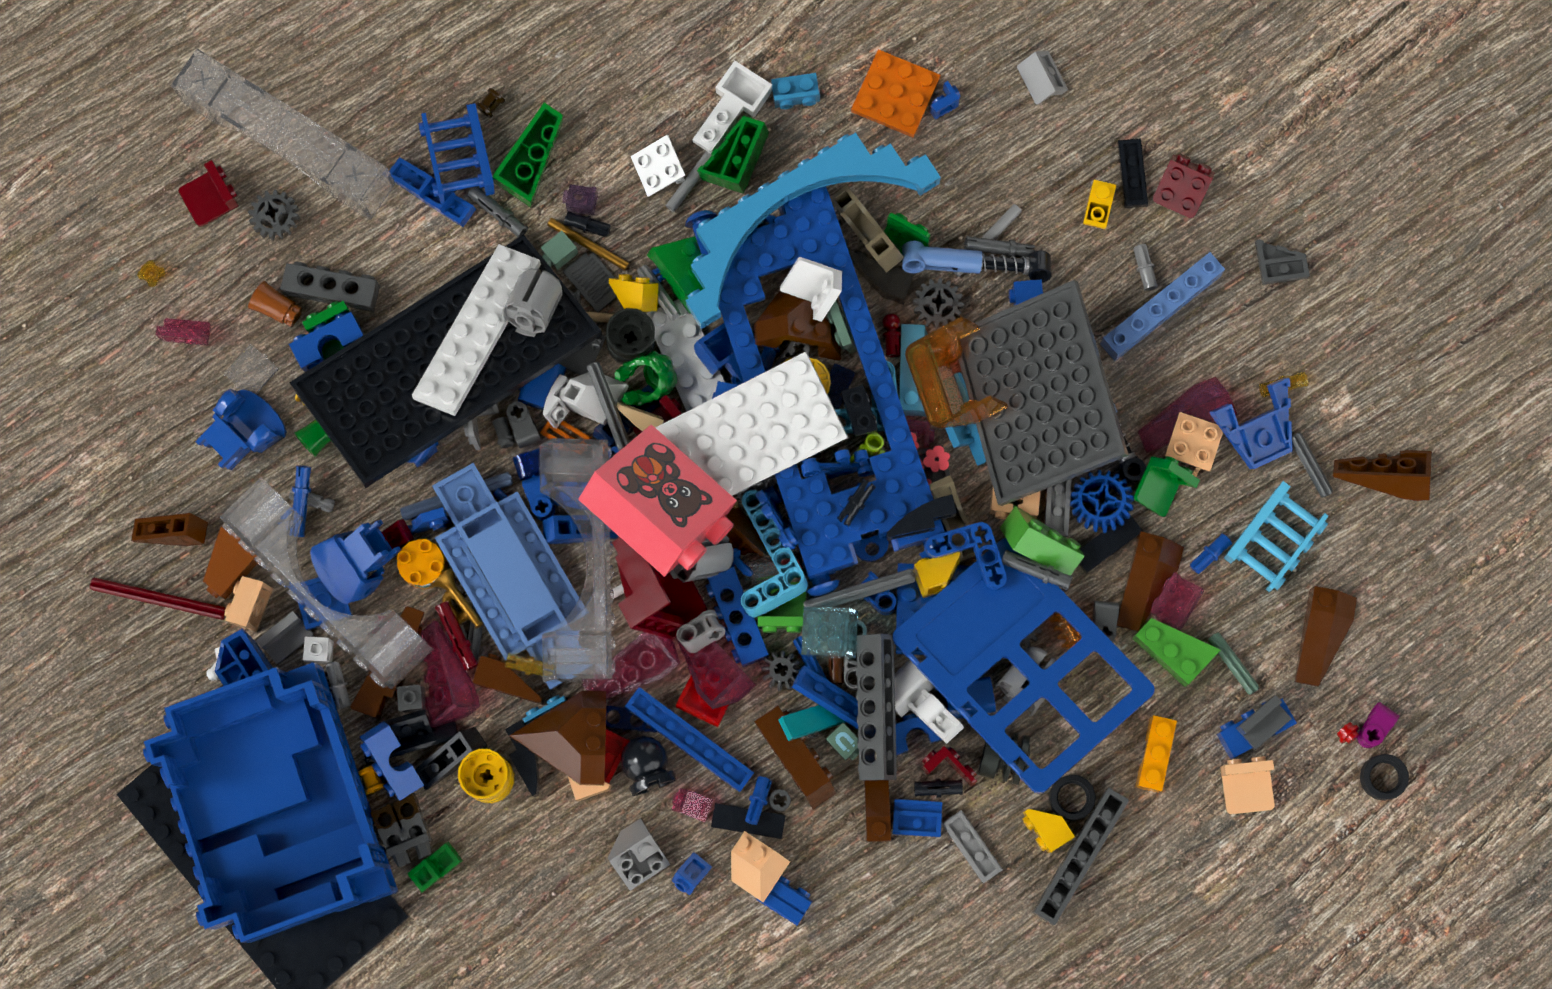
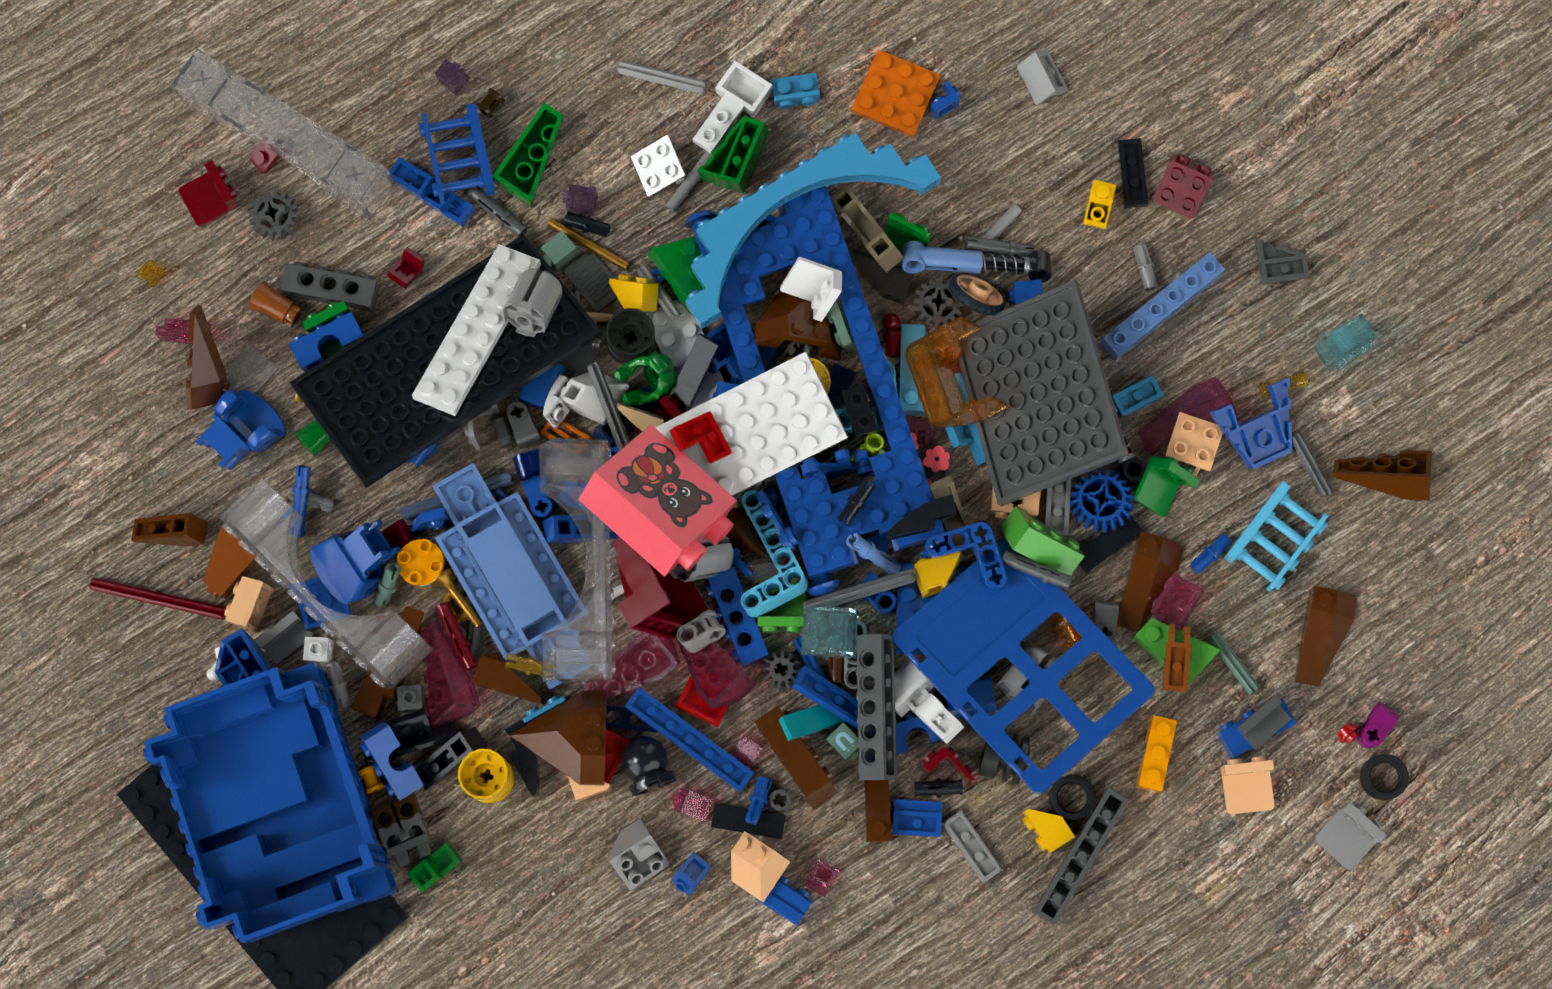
none -> reddish brown wedge [186,305,230,410]
none -> dark red bracket [248,137,290,174]
none -> sand green pin [374,563,401,608]
none -> dark red bracket [387,247,425,289]
none -> clear purple brick [435,59,470,95]
none -> light grey axle [617,60,706,94]
none -> red plate [669,411,732,464]
none -> tile [670,333,721,407]
none -> clear pink slope [731,735,764,769]
none -> clear pink slope [805,860,839,897]
none -> medium blue pin [846,533,901,575]
none -> wheel [949,273,1006,316]
none -> dark azure plate [1112,375,1164,418]
none -> dark orange hinge [1162,623,1191,693]
none -> clear light blue brick [1314,313,1378,371]
none -> light grey bracket [1315,802,1387,870]

